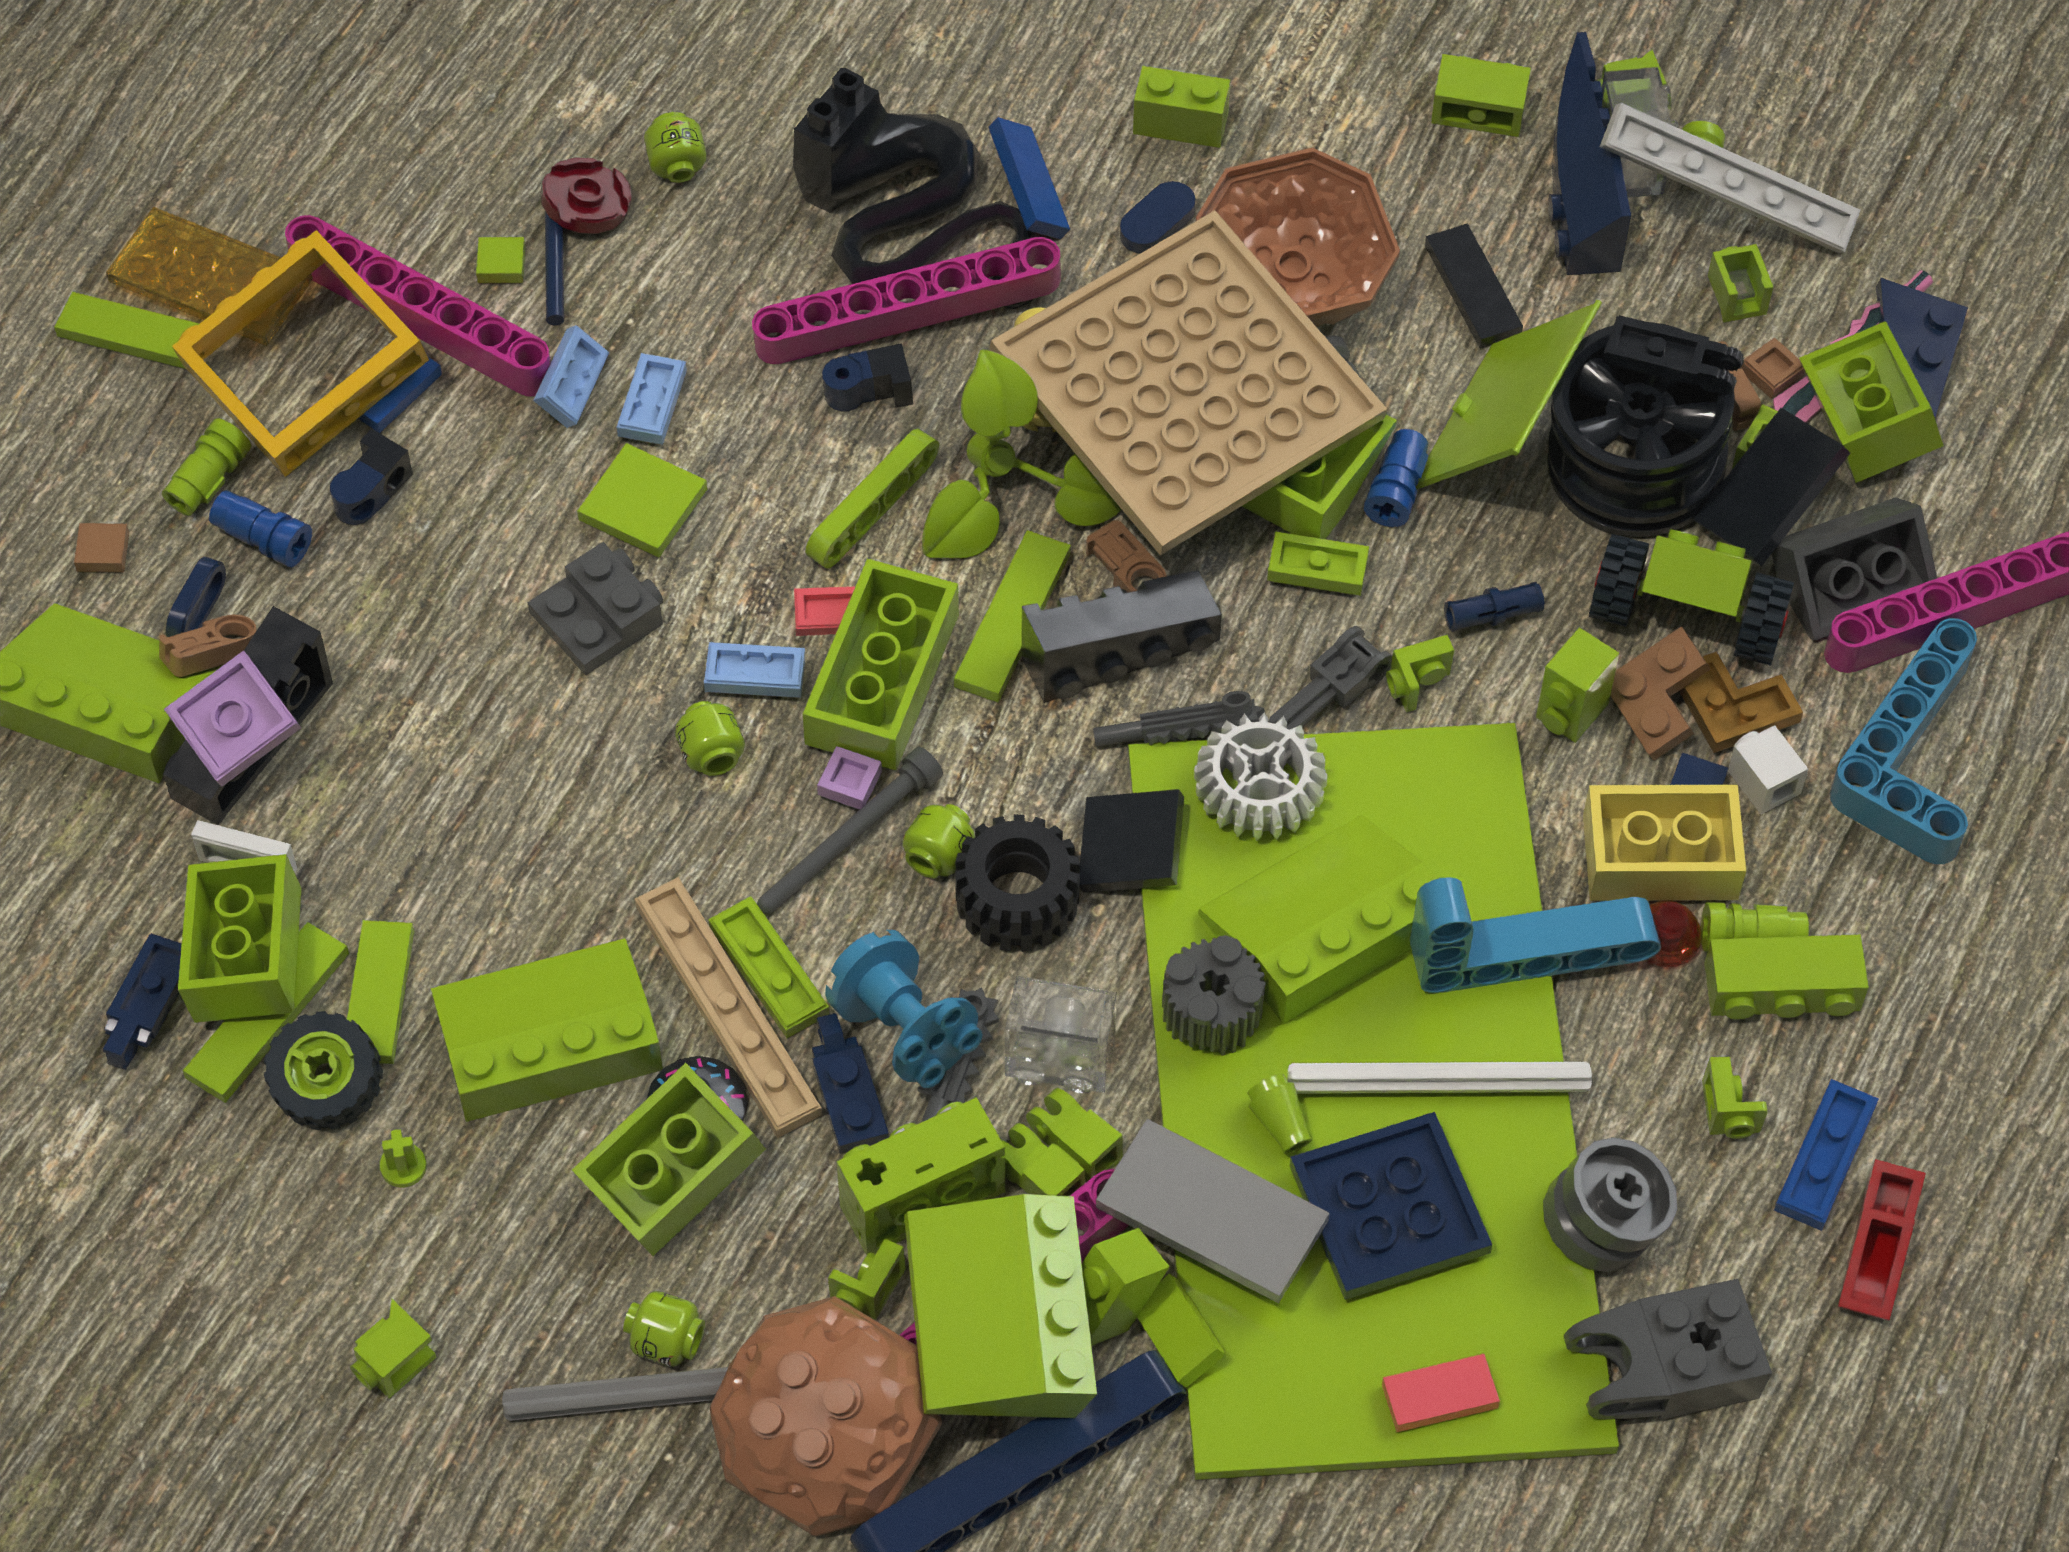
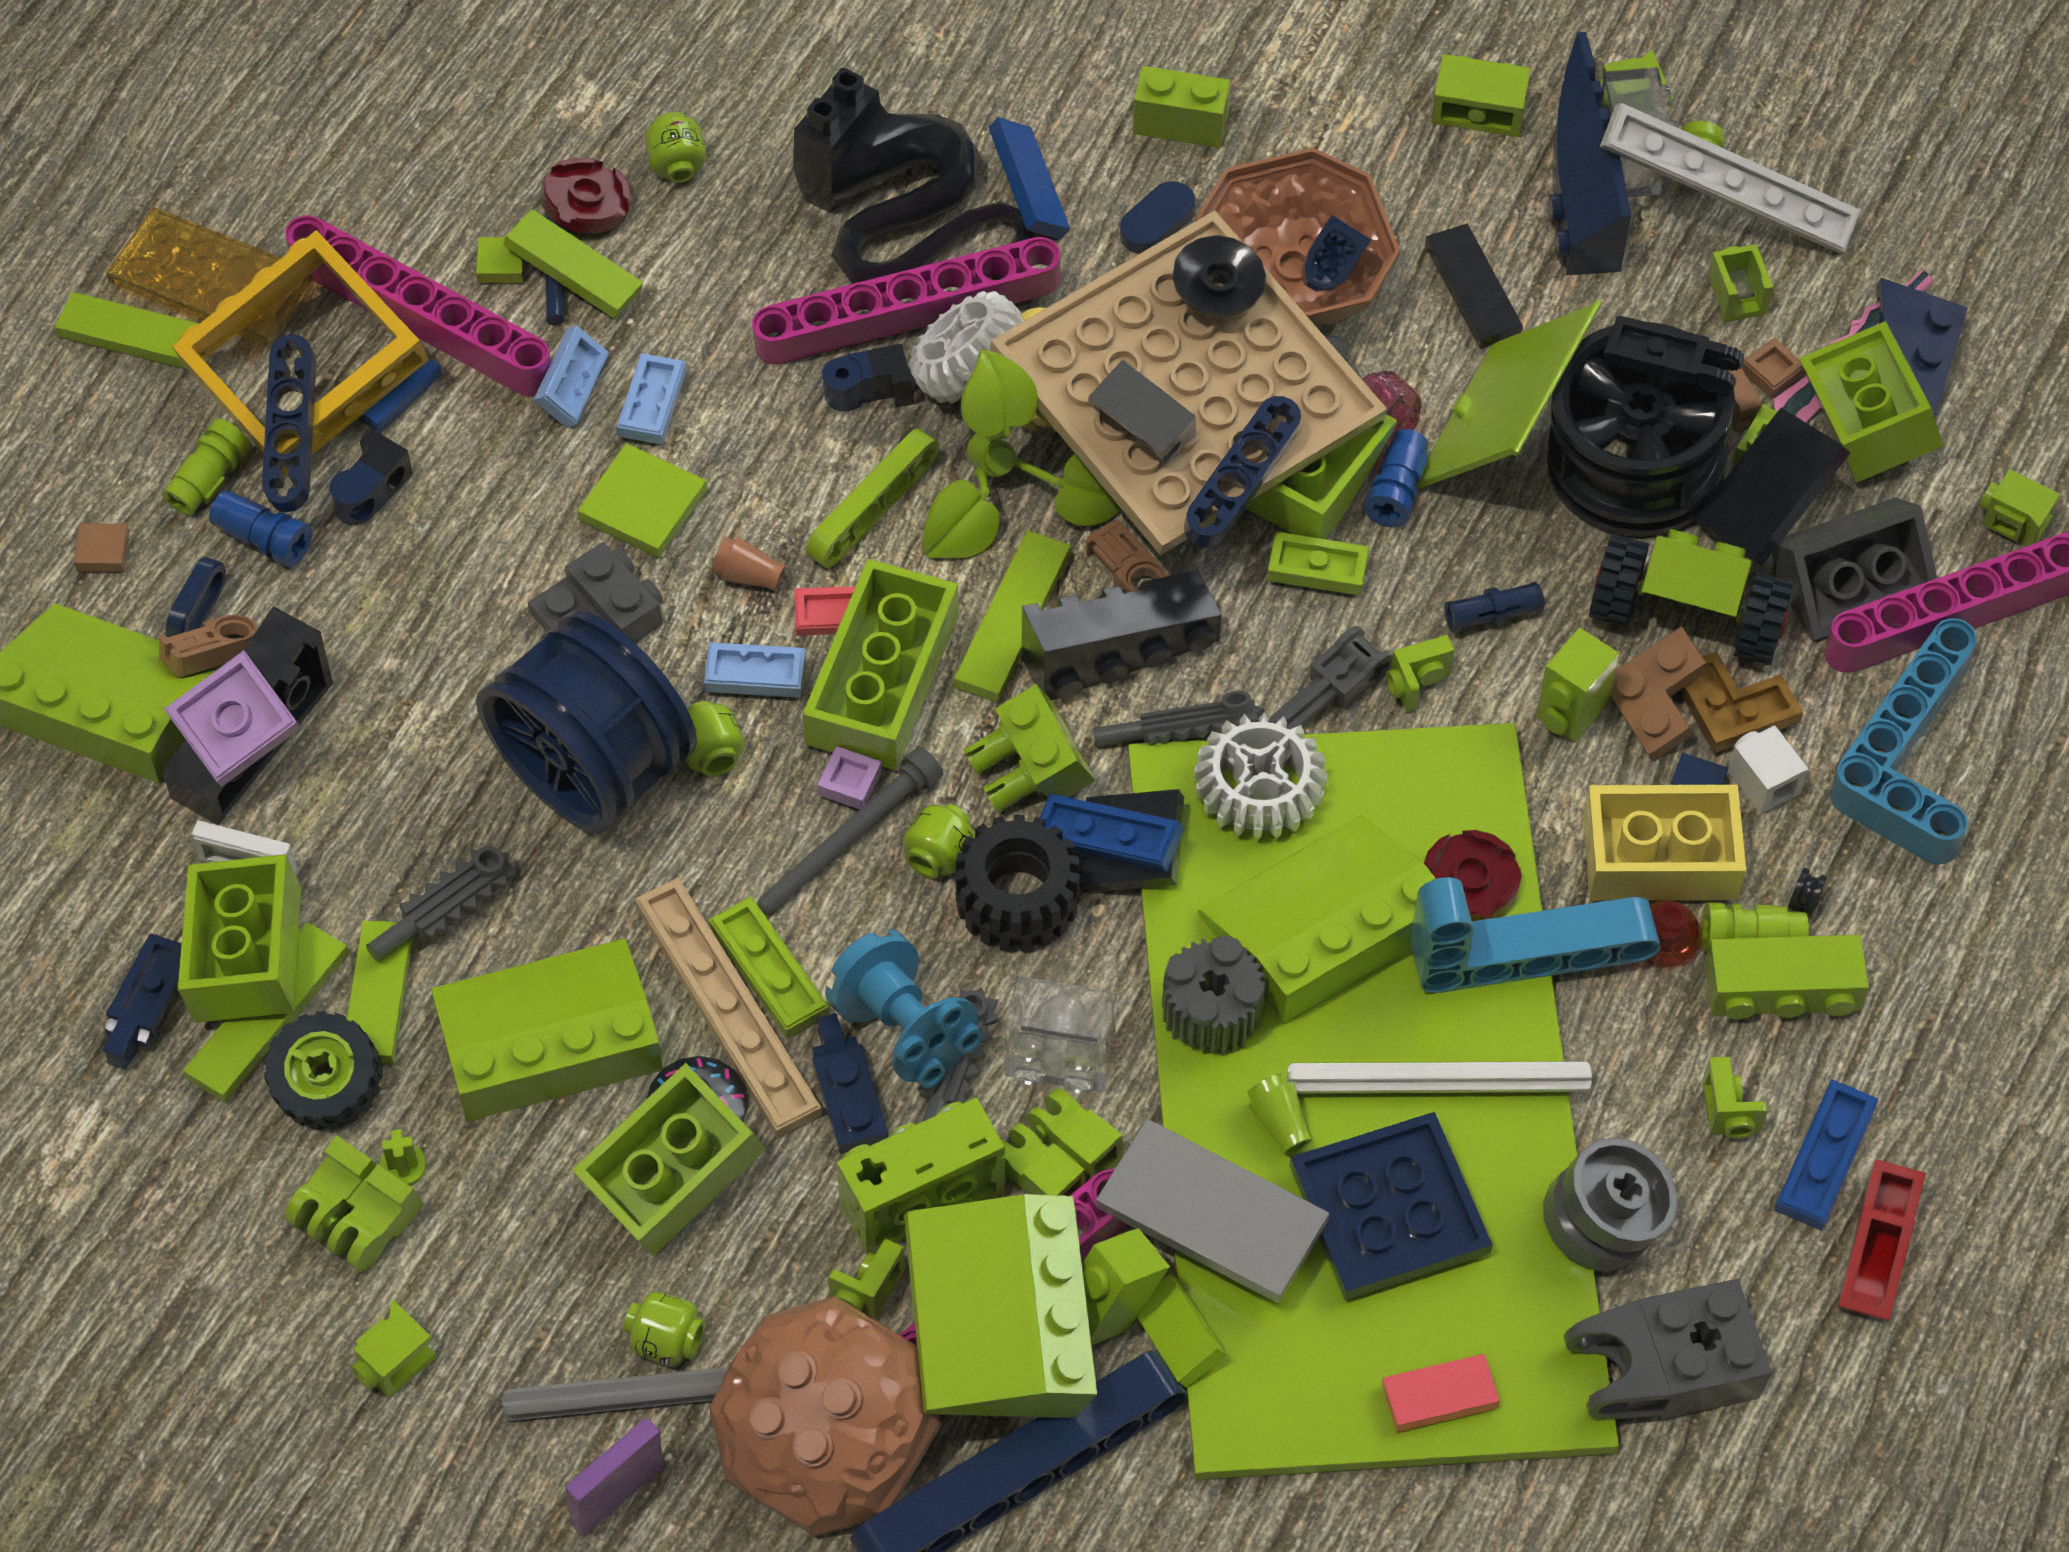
none -> dark blue beam [262,334,317,512]
none -> lime legs [284,1135,425,1272]
none -> dark grey piece [366,844,516,961]
none -> dark blue wheel [476,610,697,834]
none -> lime tile [503,209,643,319]
none -> medium lavender tile [566,1418,663,1537]
none -> nougat cone [711,536,786,591]
none -> white gear [908,291,1024,403]
none -> lime brick [963,684,1096,814]
none -> blue tile [1040,794,1185,872]
none -> dark grey hinge [1088,359,1197,464]
none -> black dish [1172,235,1266,317]
none -> dark blue beam [1184,396,1301,548]
none -> dark blue rock [1301,215,1372,292]
none -> clear pink head [1362,371,1422,440]
none -> dark red tile [1424,830,1522,921]
none -> black bush [1788,867,1828,918]
none -> lime window [1979,469,2061,547]

